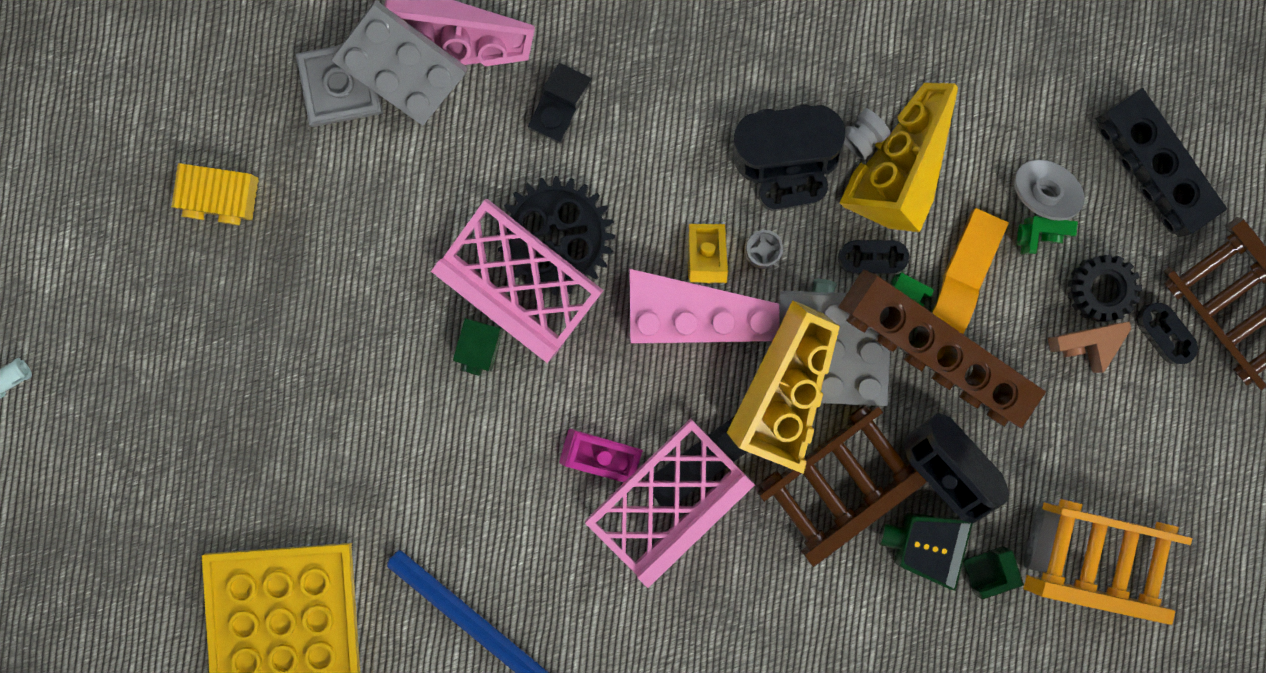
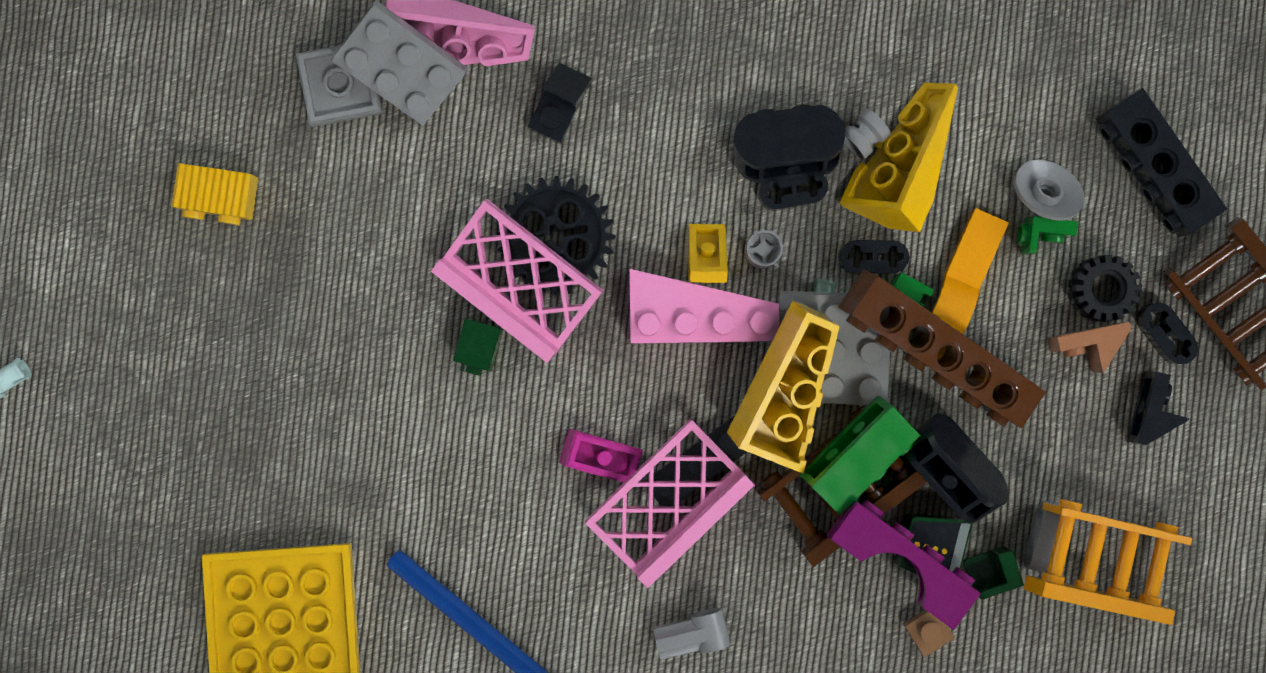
none -> light grey piece [653,608,731,660]
none -> green brick [799,396,920,515]
none -> magenta arch [826,499,981,630]
none -> medium nougat plate [903,610,955,657]
none -> black slope [1127,371,1190,445]

